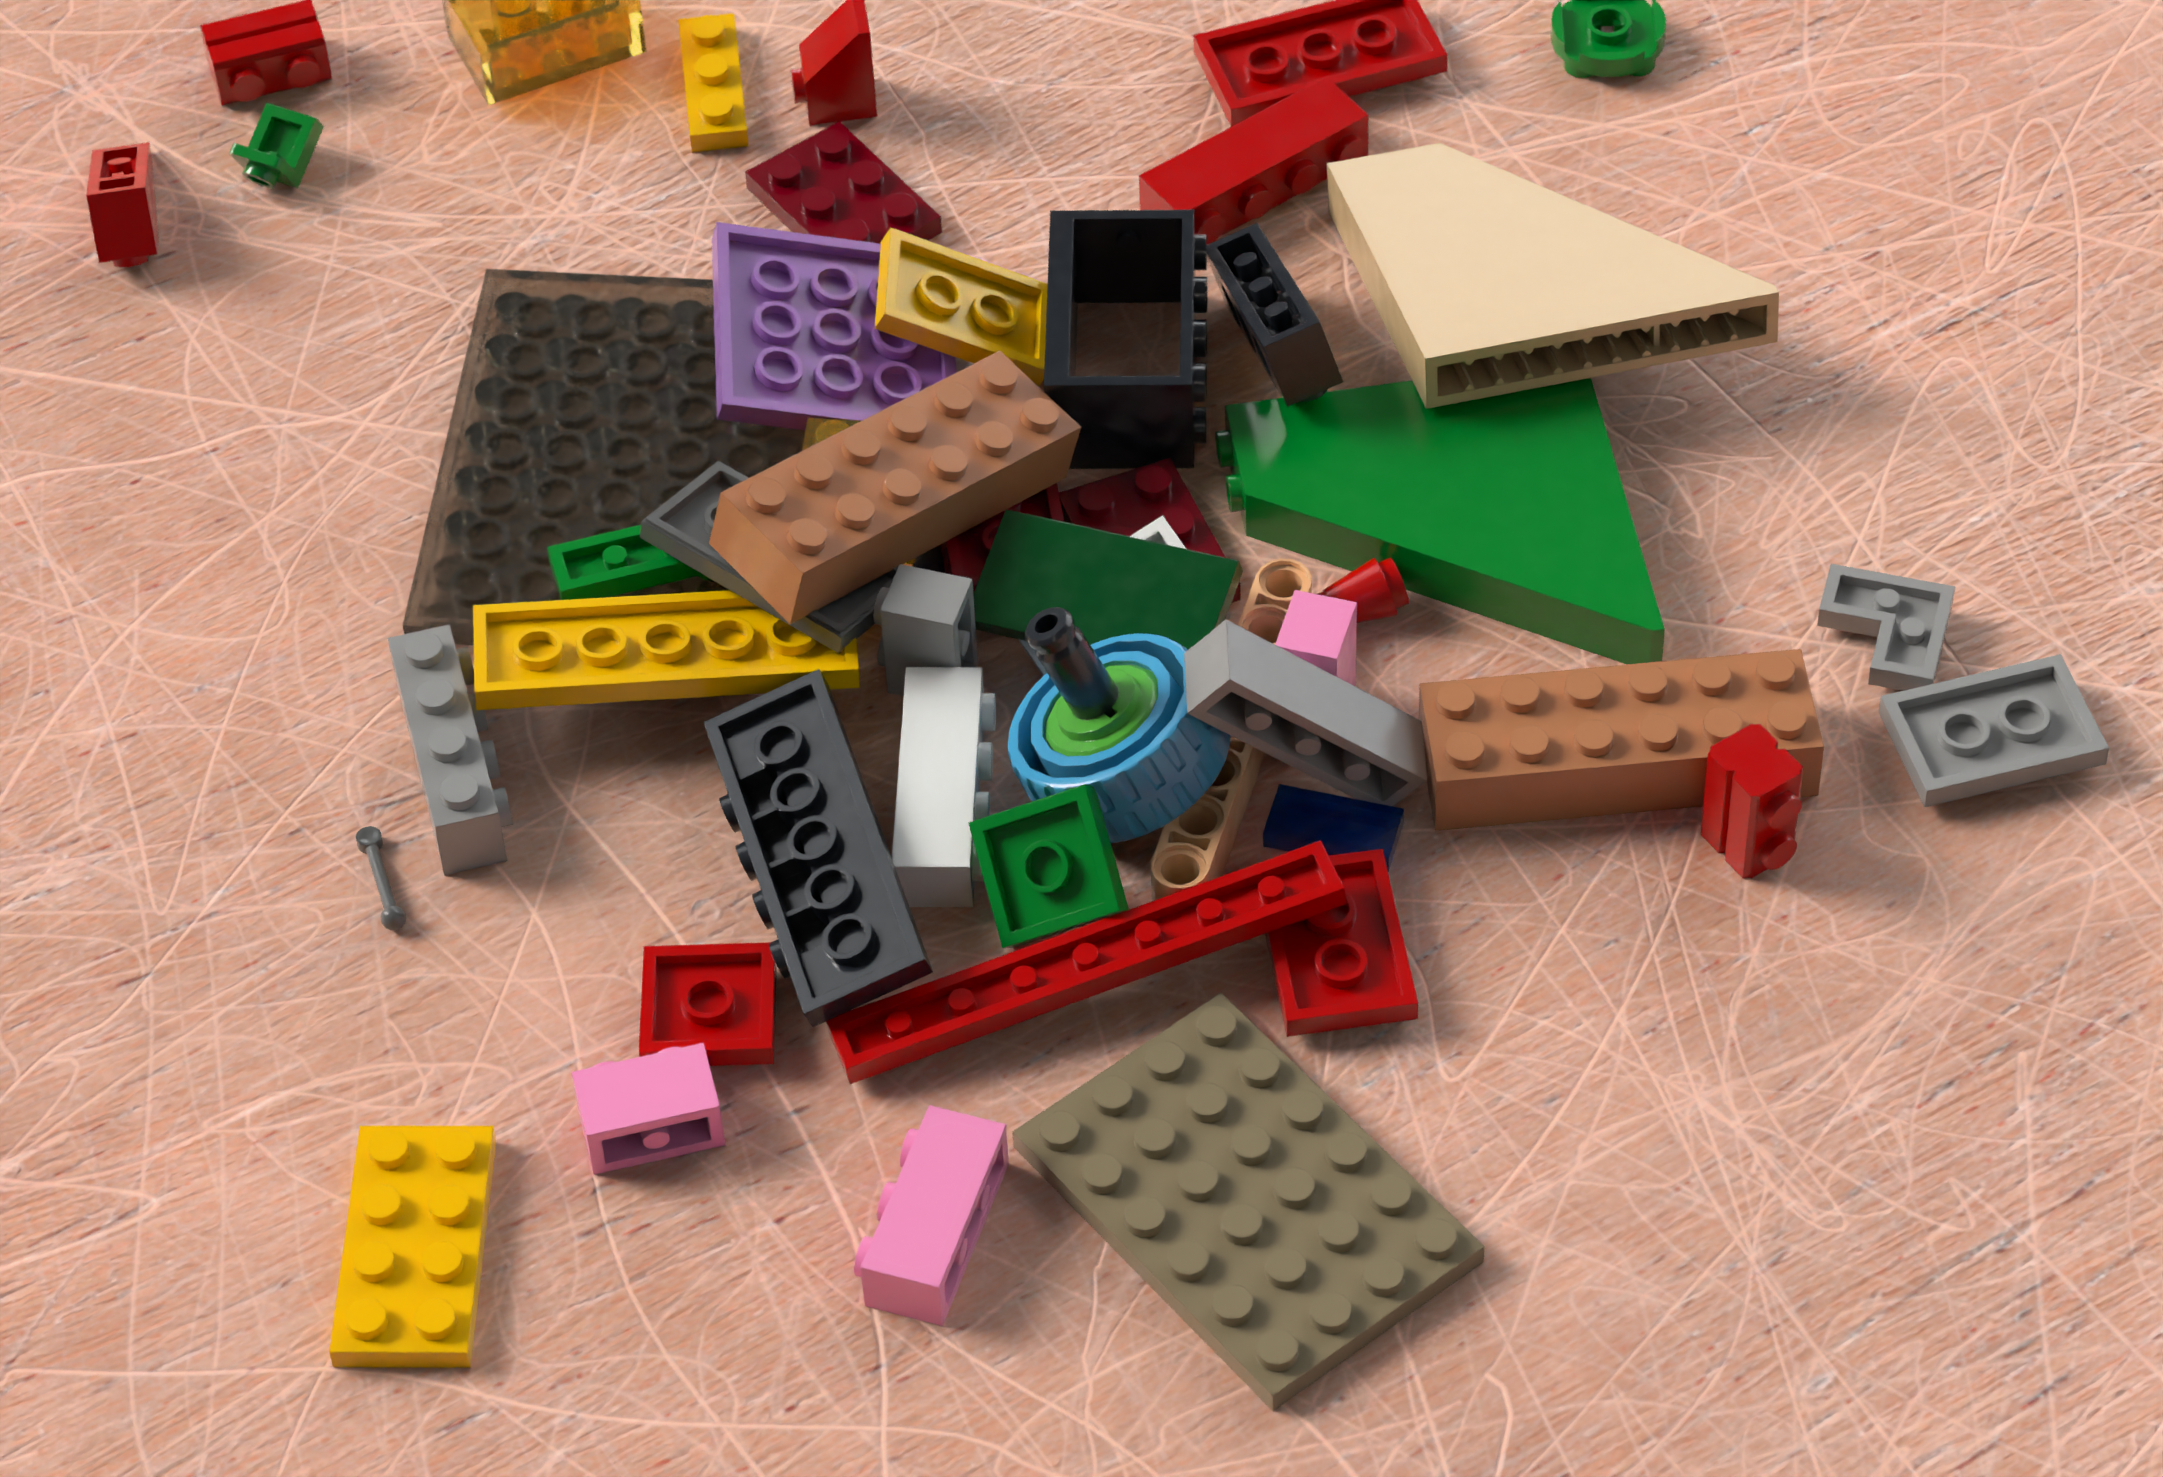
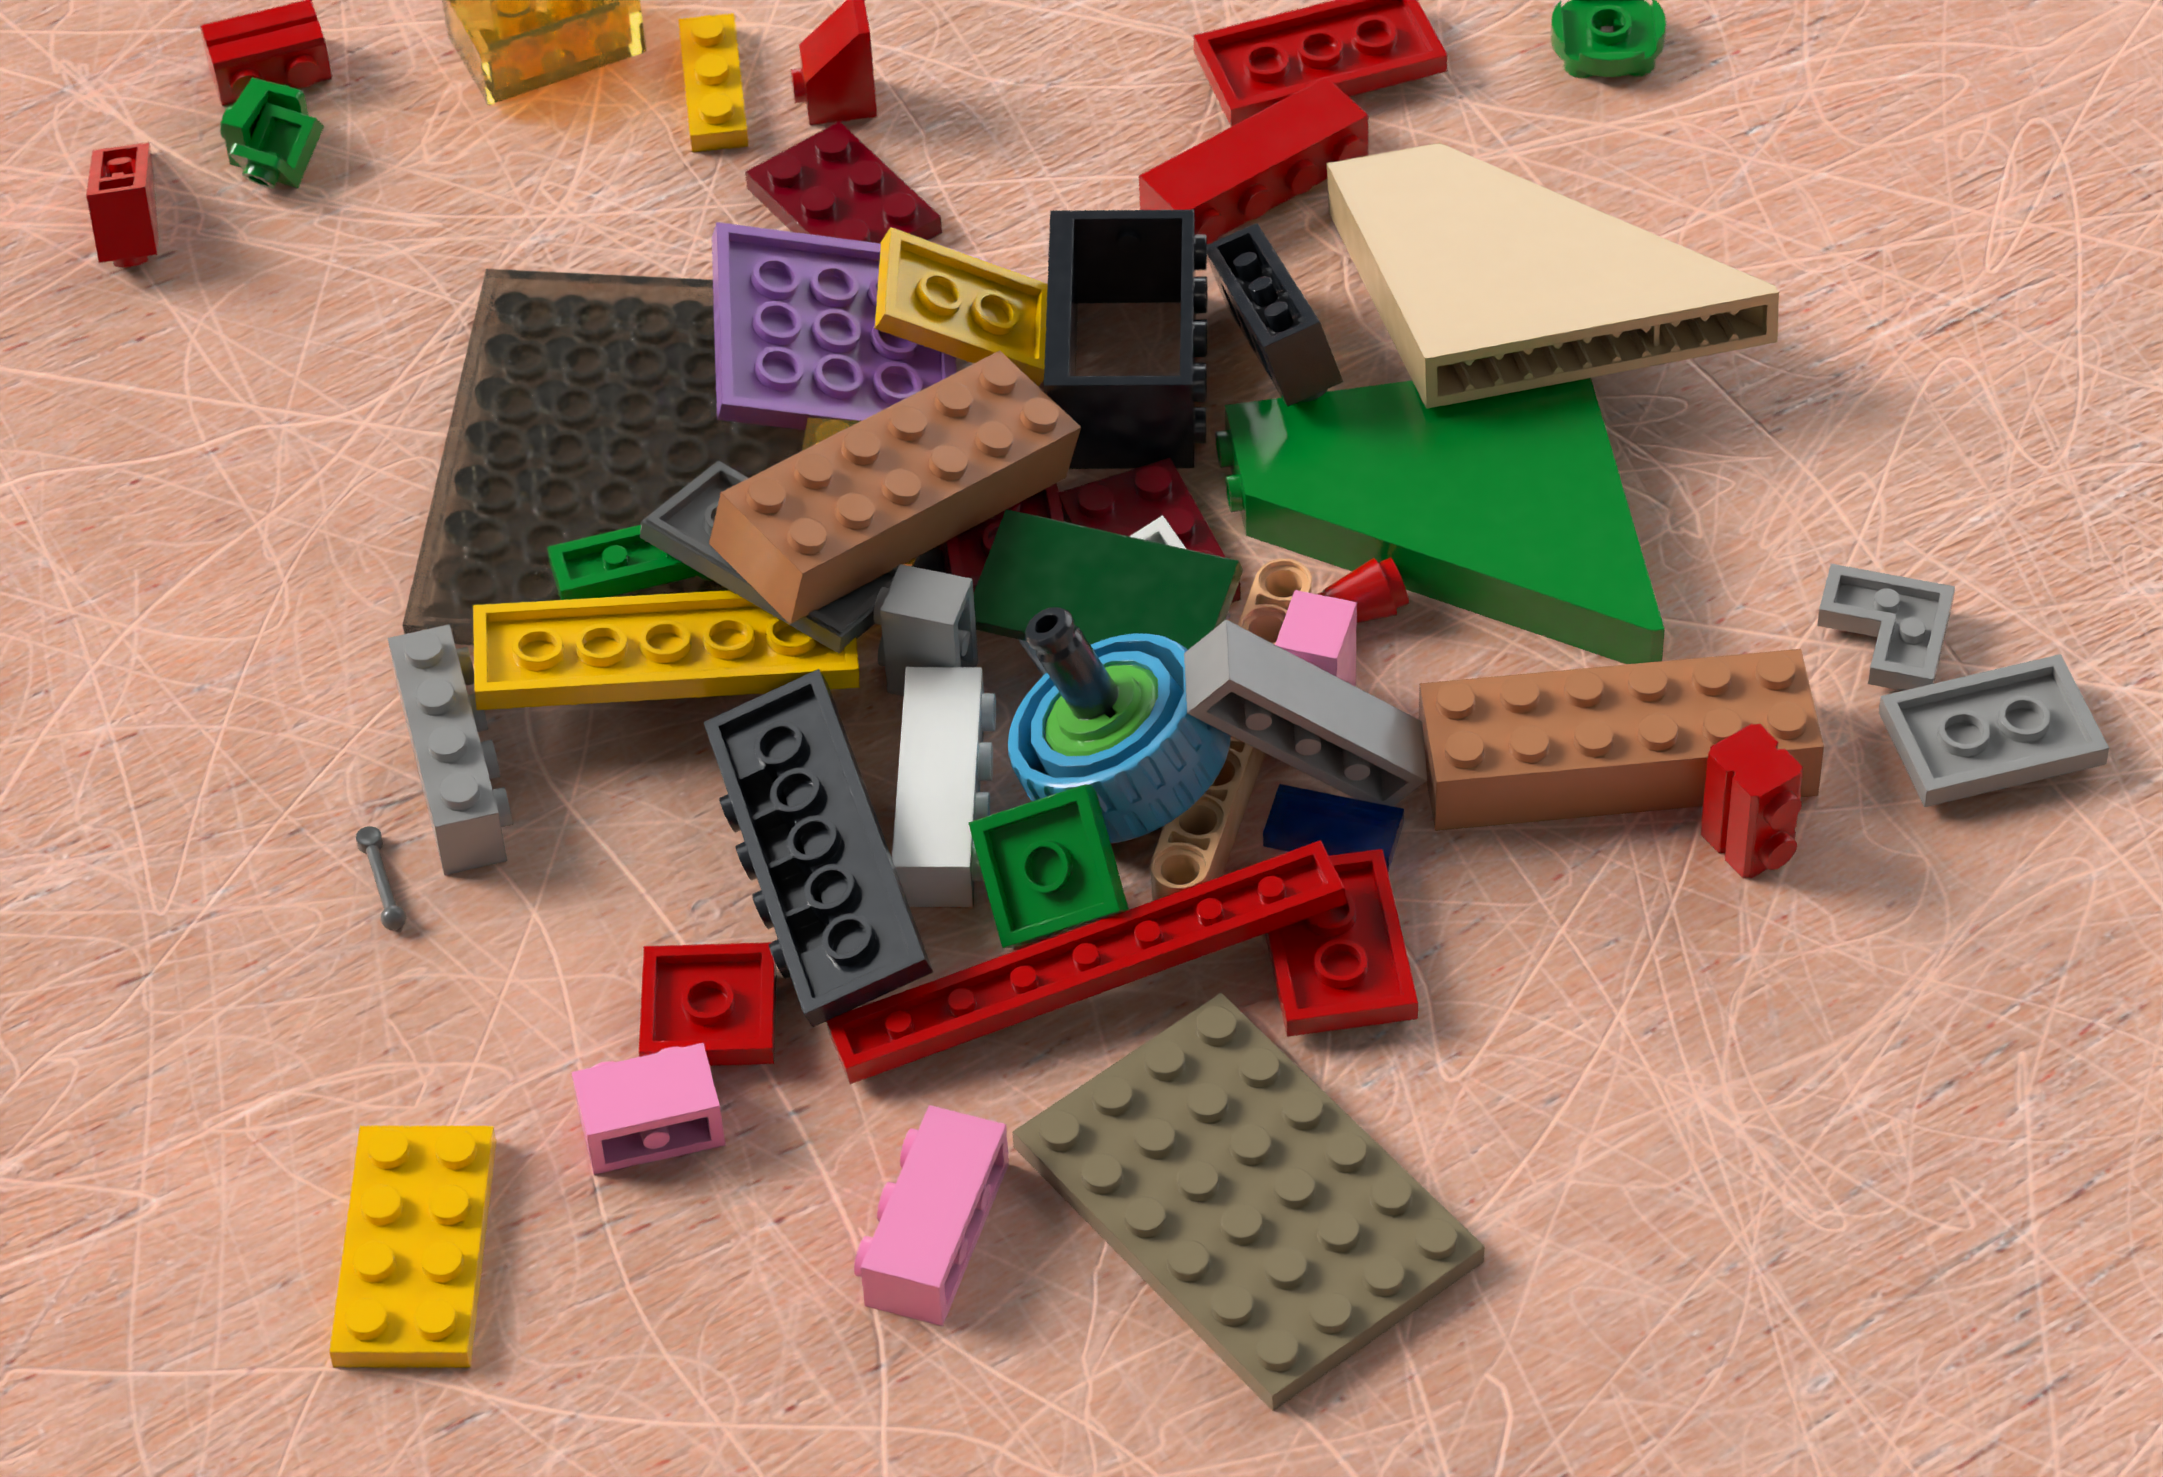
none -> green bracket [220,78,309,168]

